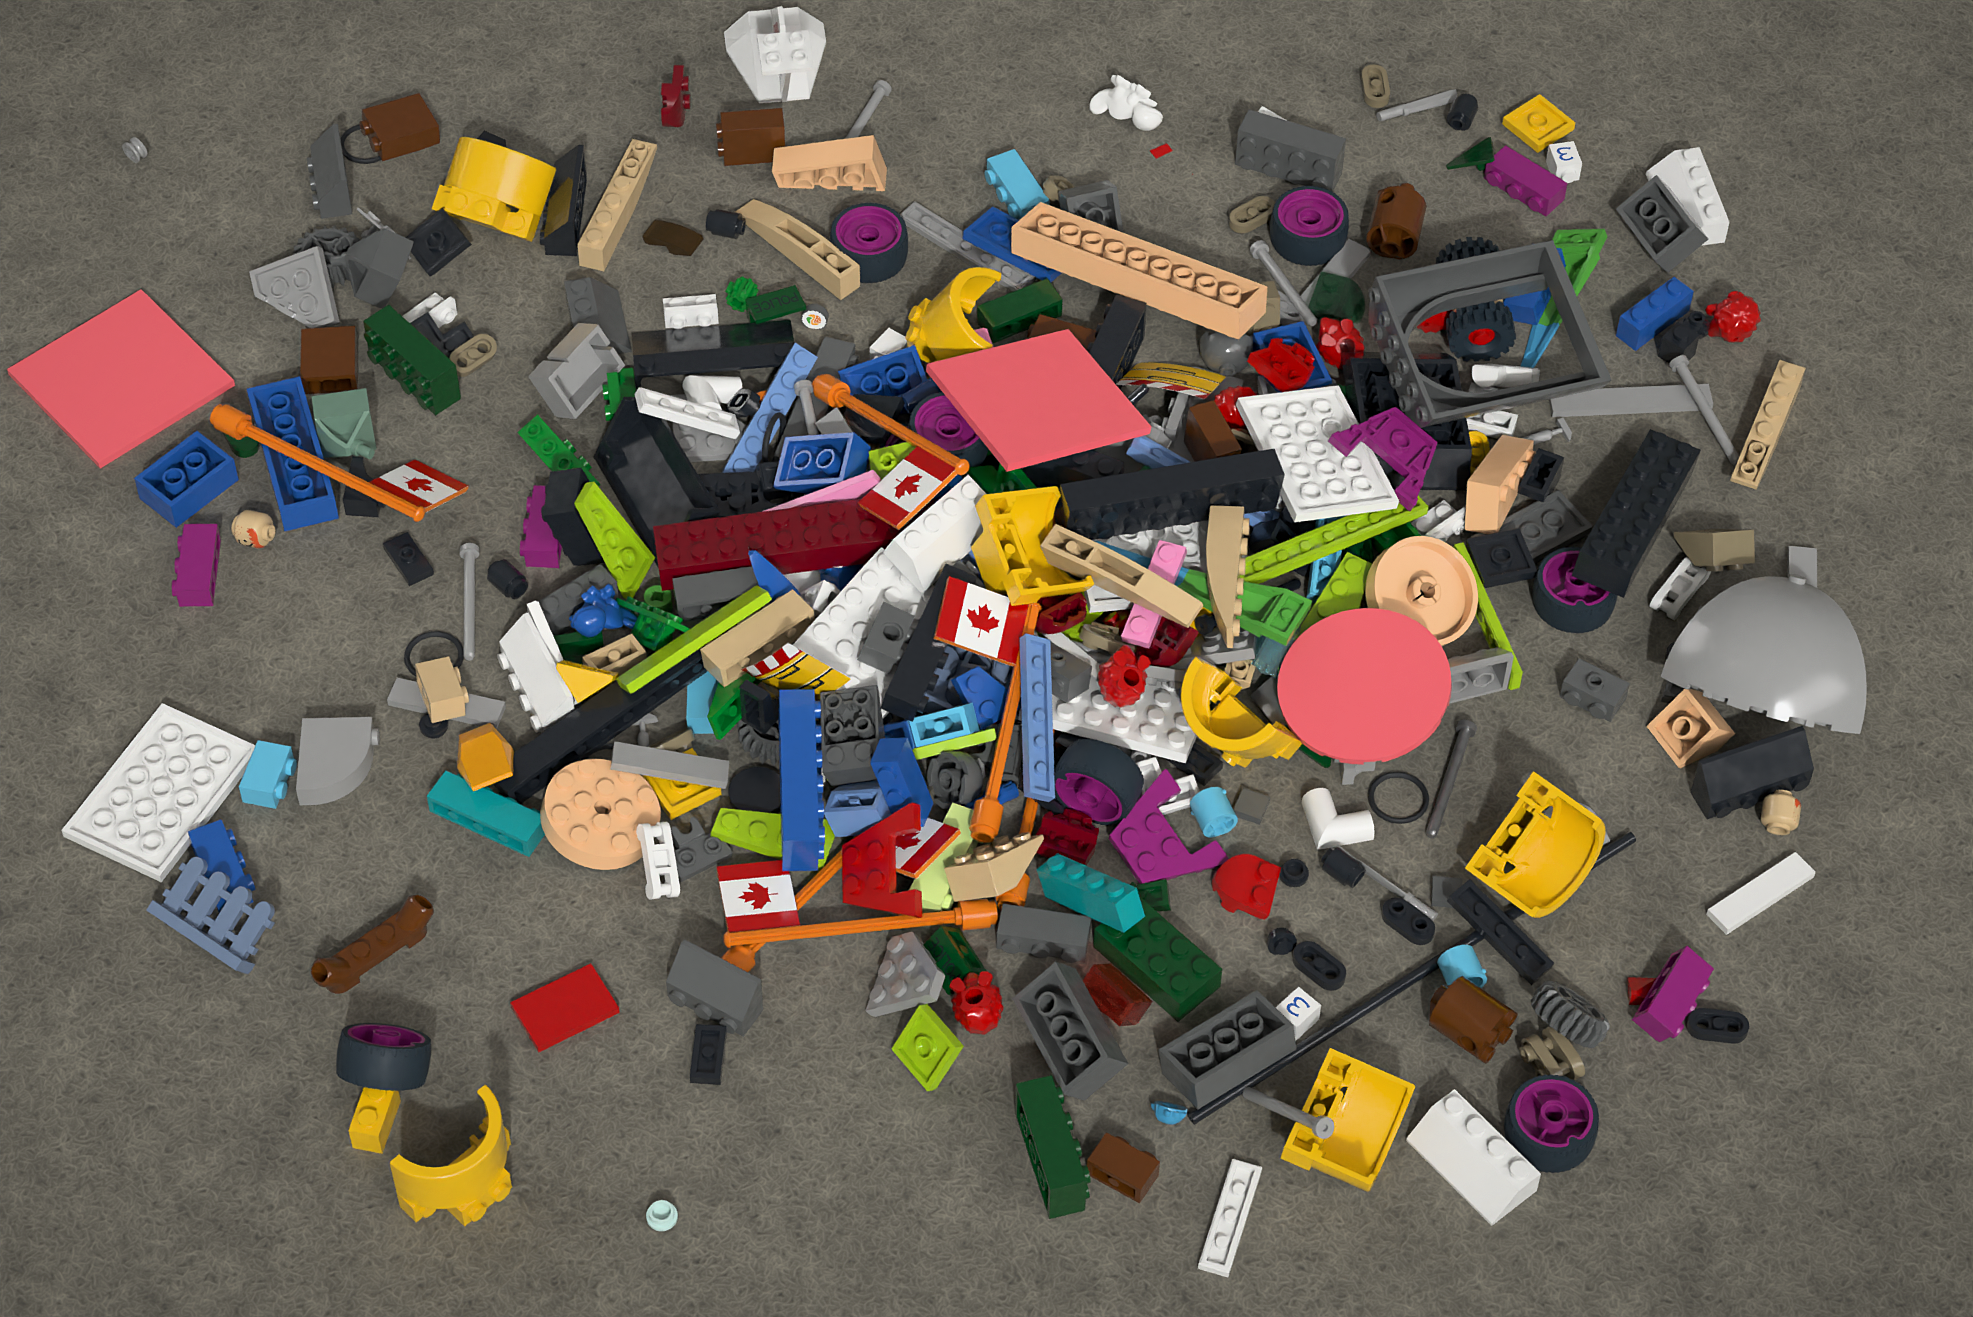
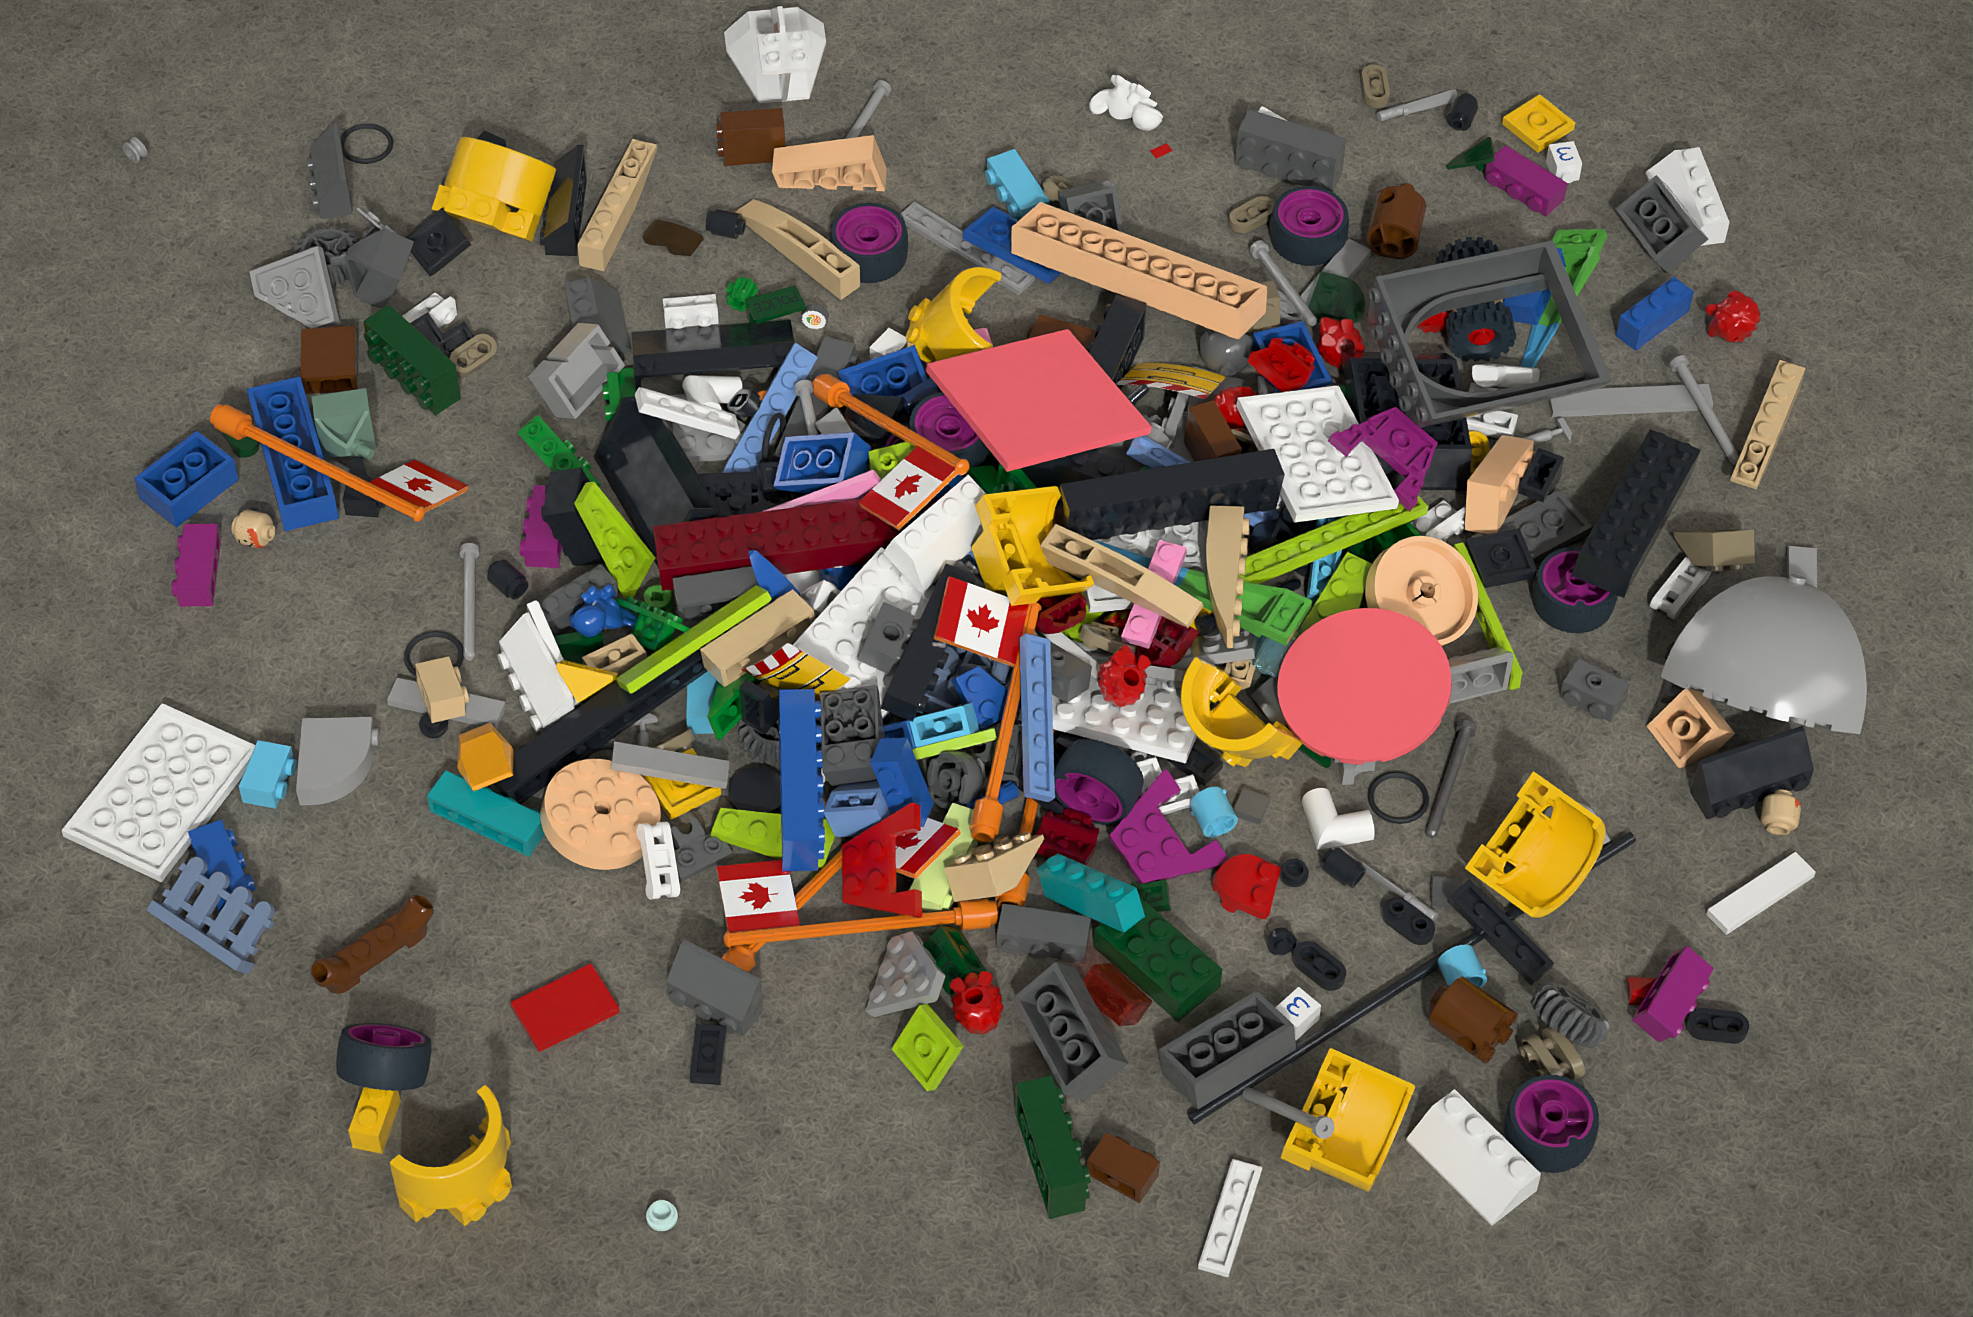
coral tile [7,289,235,468] -> none
reddish brown brick [359,93,440,161] -> none
black plate [383,532,434,586] -> none
dark red slope [661,65,691,127] -> none
dark green brick [977,278,1063,344] -> none
dark azure animal [1151,1101,1188,1125] -> none
black brick [1658,311,1710,363] -> none

